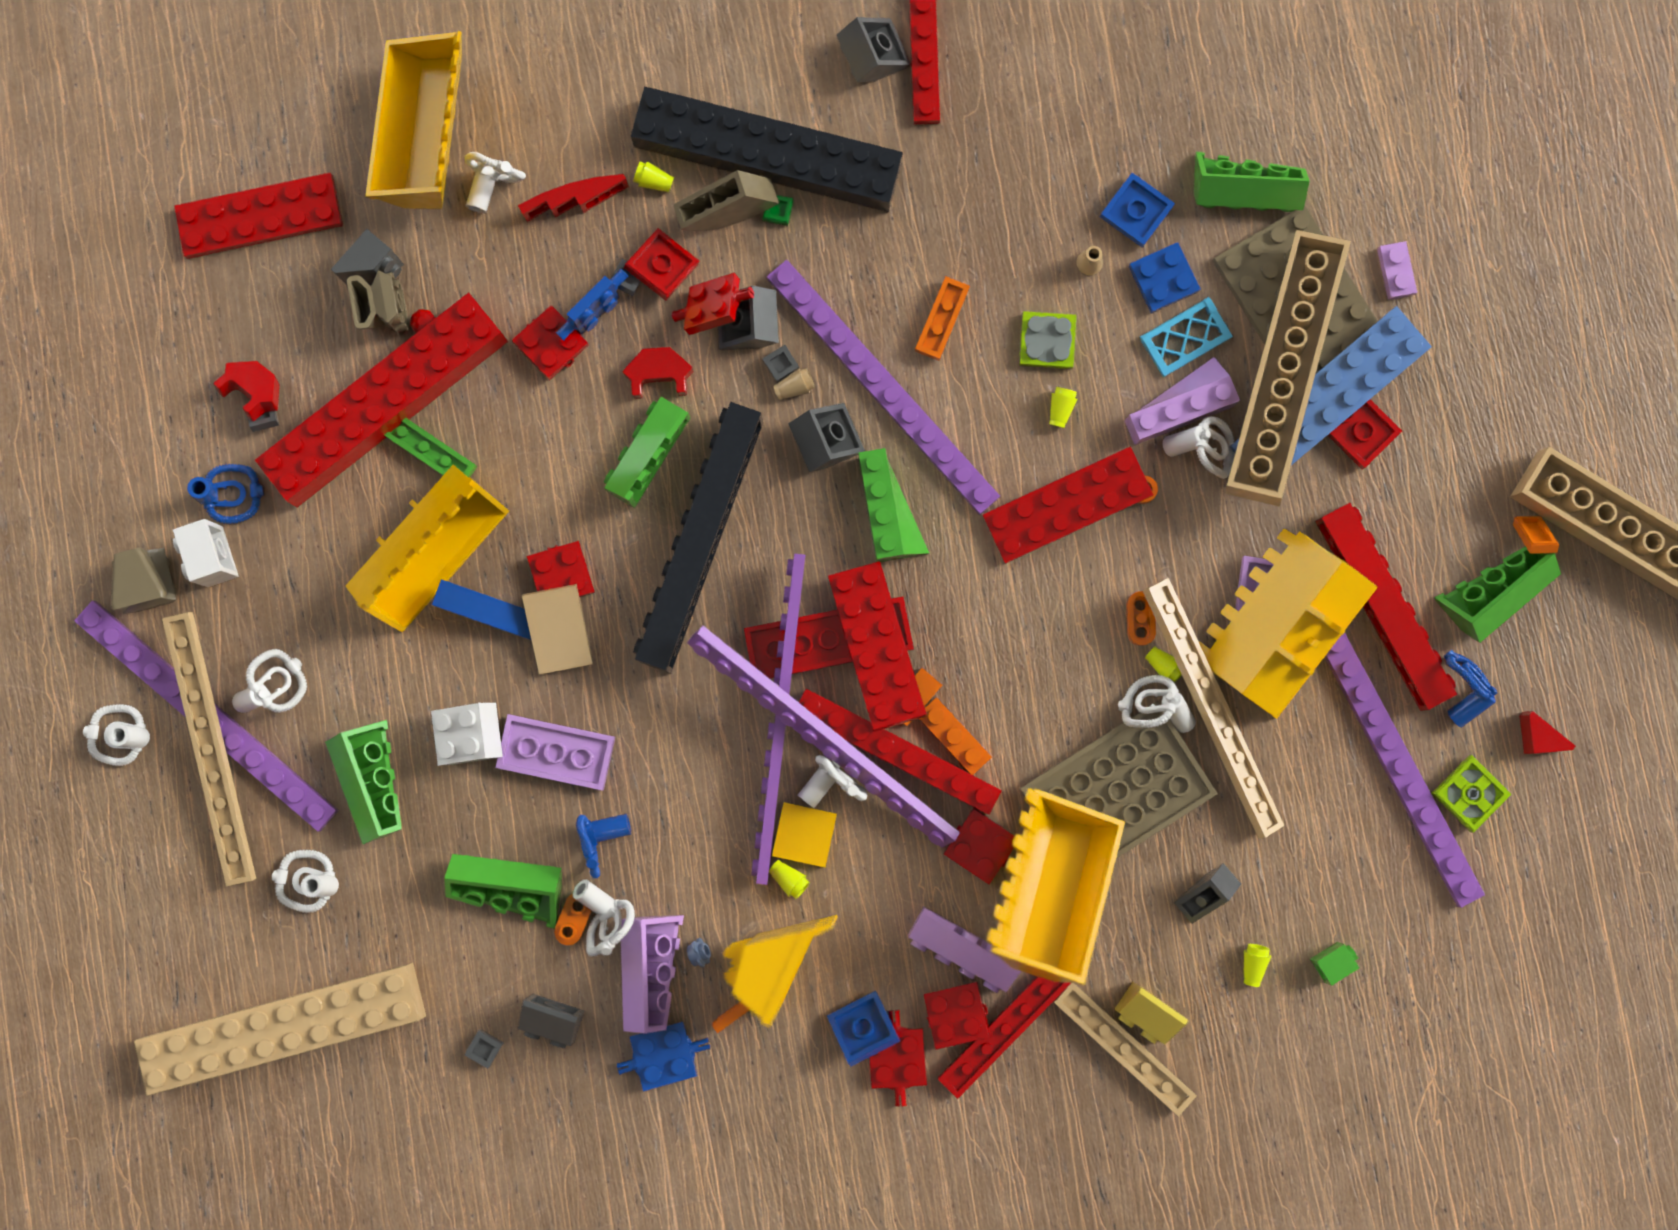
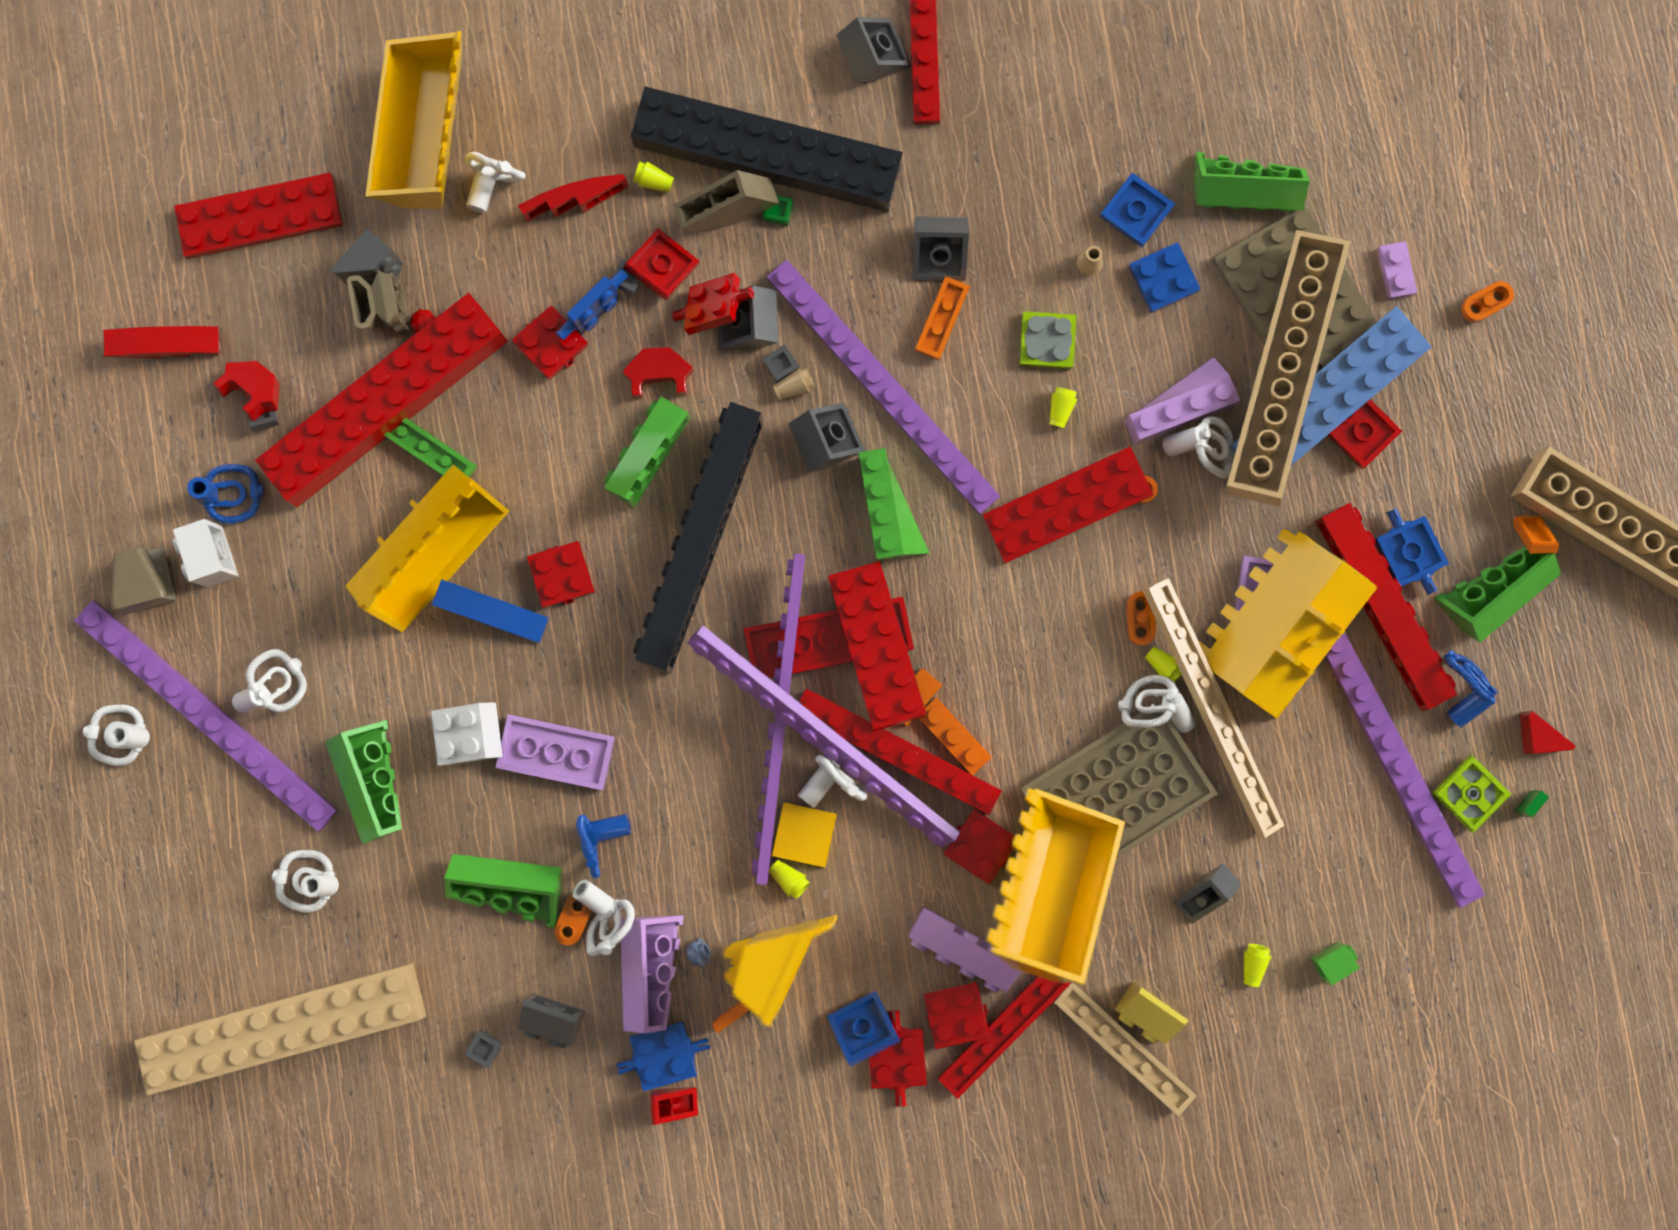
tan plate [162,612,256,886] -> none
tan tile [522,584,593,674] -> none
medium azure window [1140,297,1233,377] -> none
none -> red slope [103,326,219,359]
none -> red slope [650,1087,698,1125]
none -> dark grey slope [913,216,969,281]
none -> blue plate [1375,508,1449,595]
none -> orange plate [1461,281,1514,323]
none -> green tile [1514,790,1549,818]

